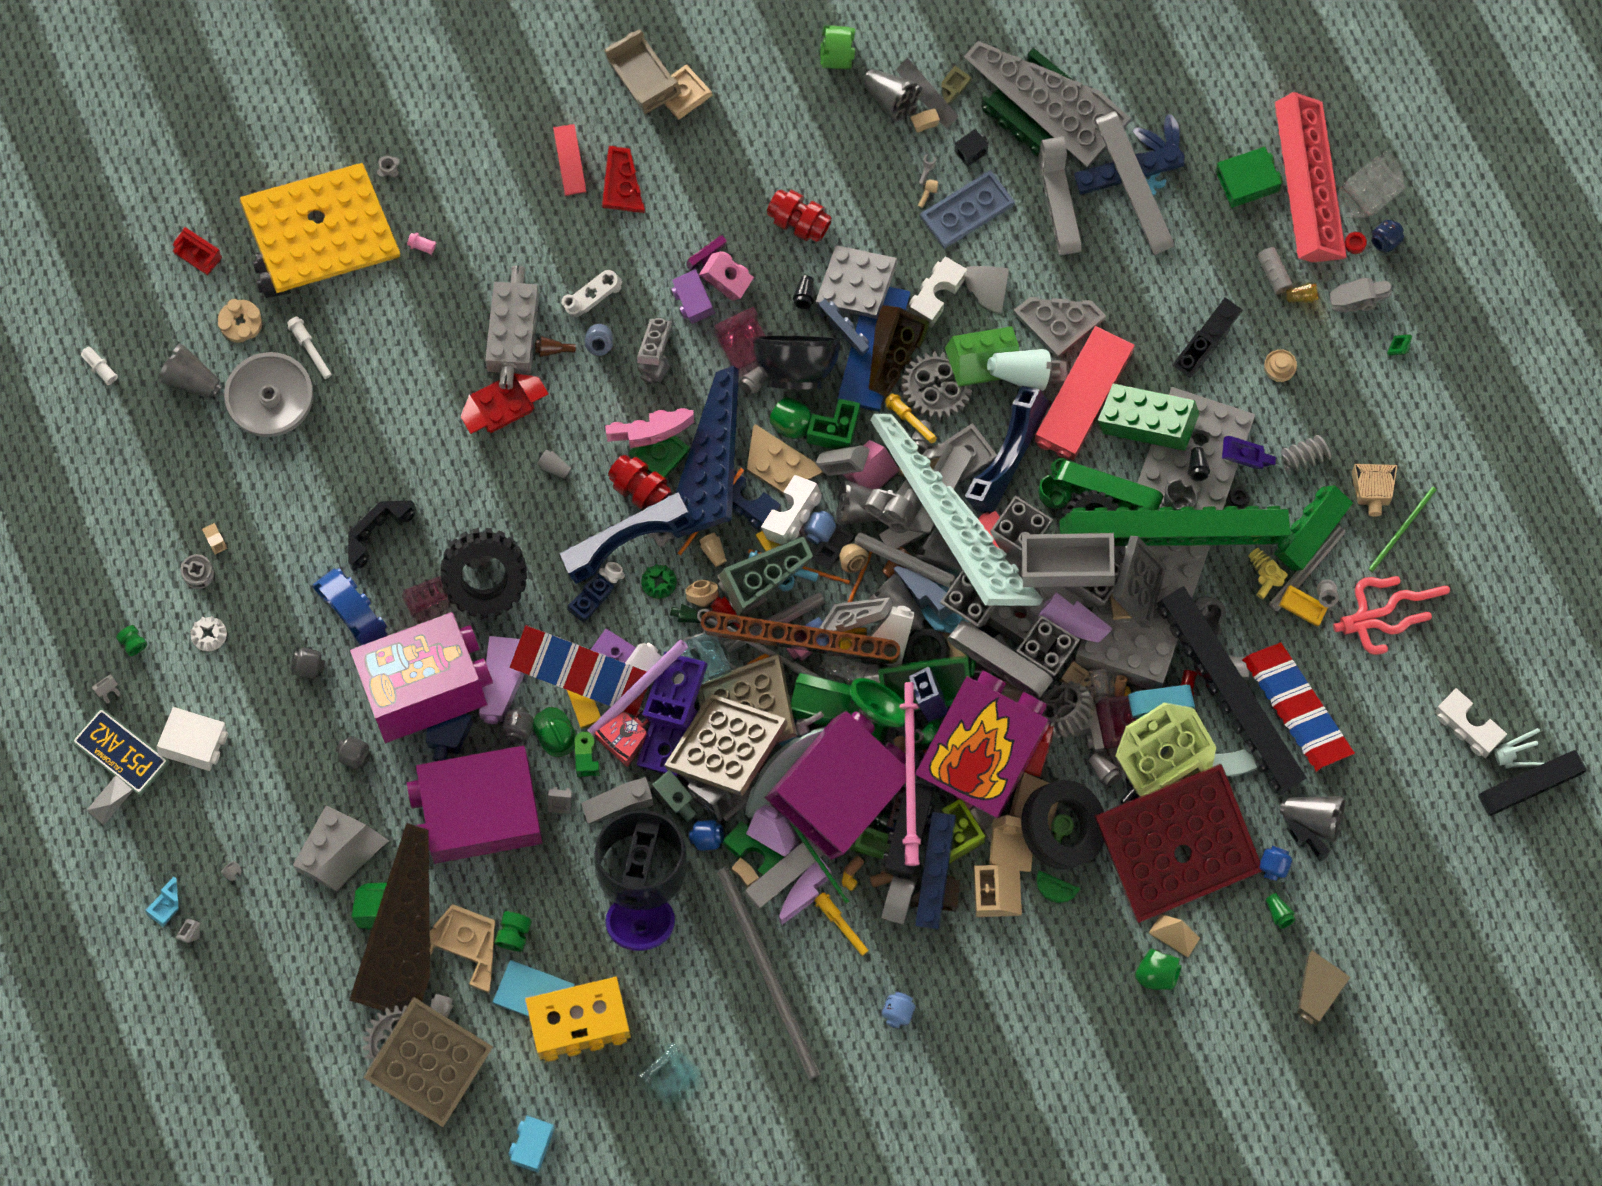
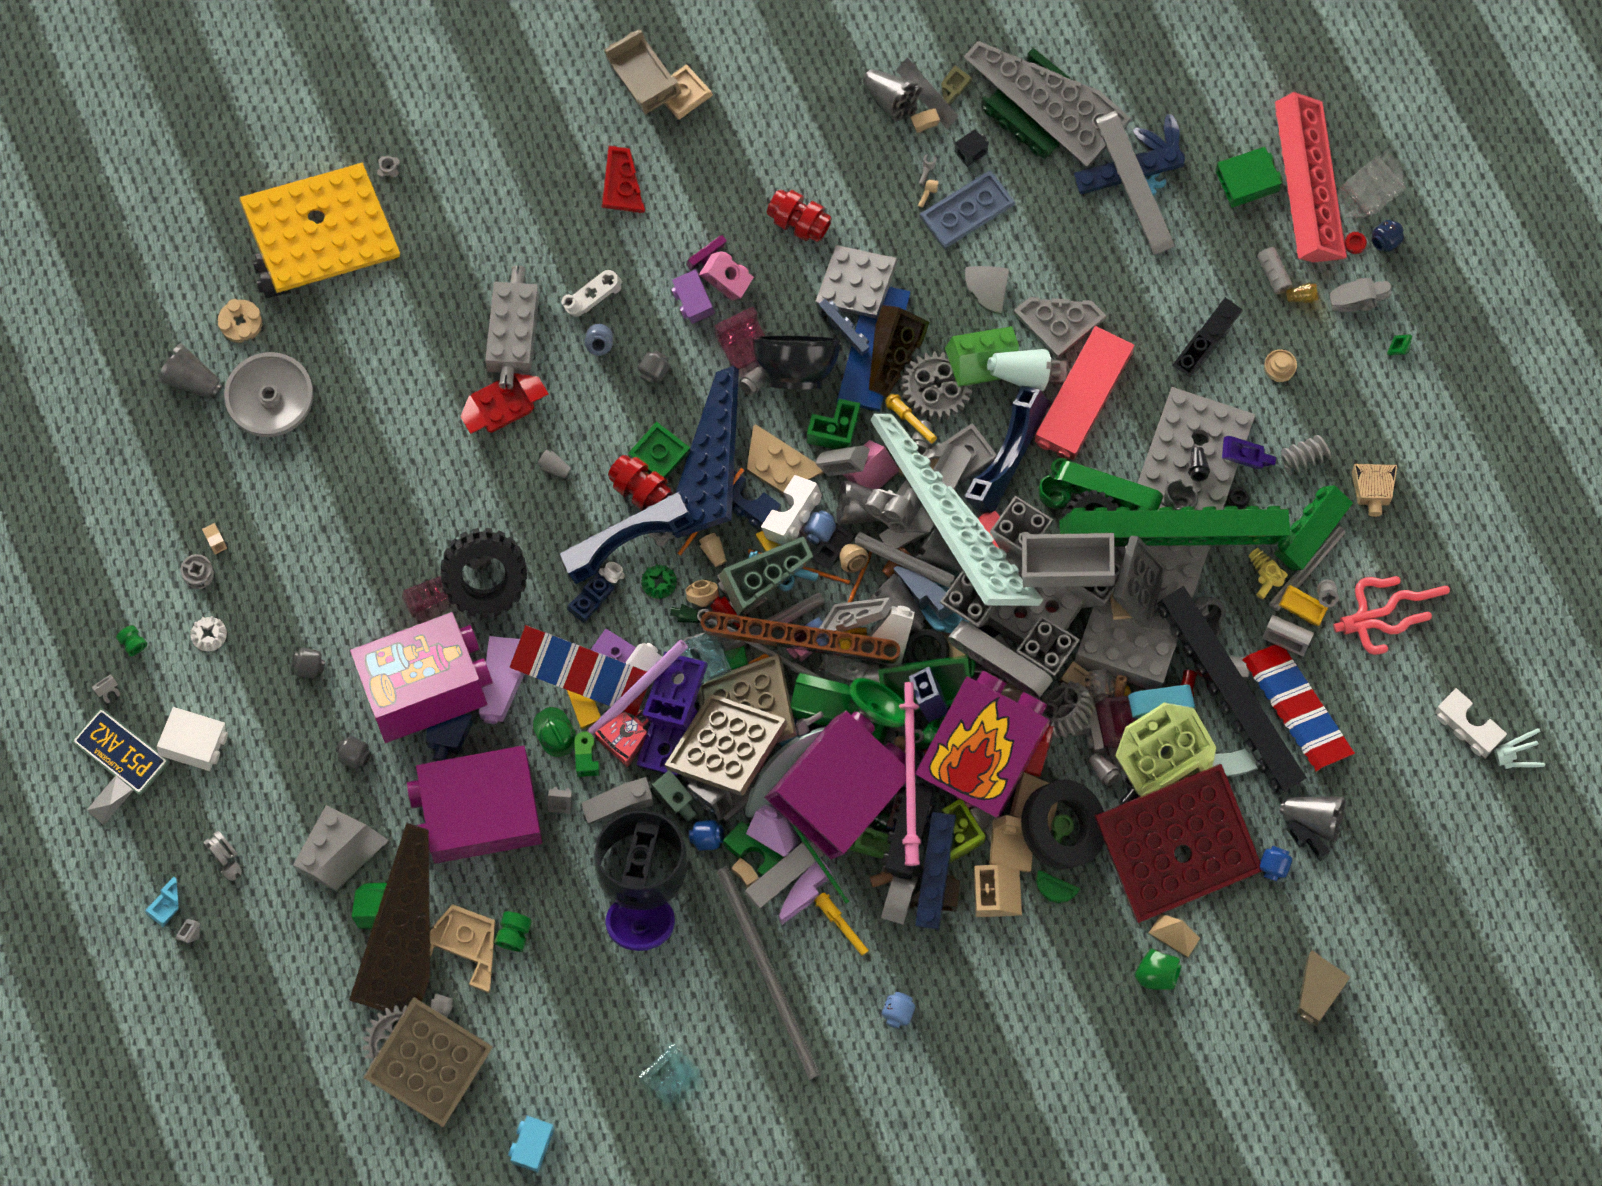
white axle [81,347,118,385] -> none
red hinge [173,227,222,276] -> none
white pin [287,317,332,379] -> none
blue brick [312,568,388,646] -> none
black slope [348,500,416,571] -> none
bright pink pin [407,233,436,255] -> none
medium azure tile [493,960,575,1017] -> none
dark grey head [502,707,534,743] -> none
yellow piece [525,976,631,1062] -> none
reddish brown cone [535,336,576,357] -> none
coral slope [553,124,586,196] -> none
bright pink slope [605,408,694,448] -> none
light grey tile [637,318,672,365] -> none
green piece [770,397,811,439] -> none
black cone [793,275,814,309] -> none
bright green brick [820,25,855,70] -> none
arm [841,856,864,891] -> none
white arch [908,256,967,328] -> none
lavender slope [1038,592,1112,643] -> none
light grey beam [1039,137,1082,256] -> none
piece [1098,384,1200,451] -> none
green cone [1265,893,1296,929] -> none
bright green axle [1368,487,1437,572] -> none
black beam [1478,750,1587,816] -> none
none -> light grey wheel [203,830,238,866]
none -> green slope [722,646,749,672]
none -> light grey brick [1262,615,1314,657]

